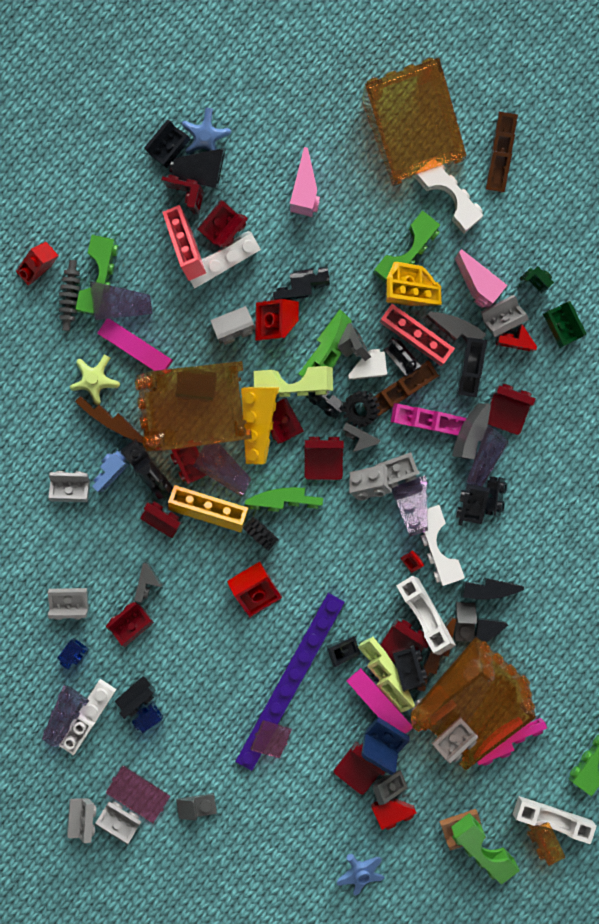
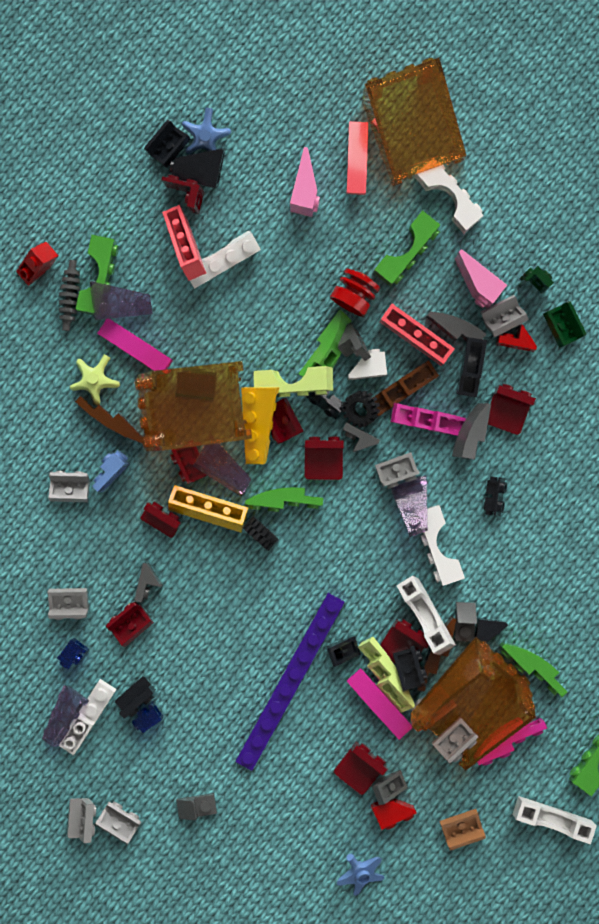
clear pink piece [106,766,170,823] -> none
black plate [121,439,173,499] -> none
dark red bracket [197,200,248,248] -> none
light grey slope [210,306,255,345] -> none
red slope [227,561,282,617] -> none
clear pink piece [251,720,292,758] -> none
red slope [255,299,299,341] -> none
black plate [273,267,330,300] -> none
light grey bracket [349,464,392,501] -> none
dark blue bracket [361,717,410,775] -> none
black hinge [384,338,422,376] -> none
yellow wedge [386,262,442,306] -> none
red slope [400,550,424,573] -> none
bright green arch [451,813,520,885] -> none
black bracket [456,484,490,526] -> none
black slope [461,578,524,599] -> none
clear purple wing [466,426,509,487] -> none
reddish brown slope [486,111,518,192] -> none
clear orange bracket [527,822,565,866] -> none
none -> red wheel [330,268,380,317]
none -> coral slope [346,122,368,195]
none -> bright green slope [500,642,567,697]

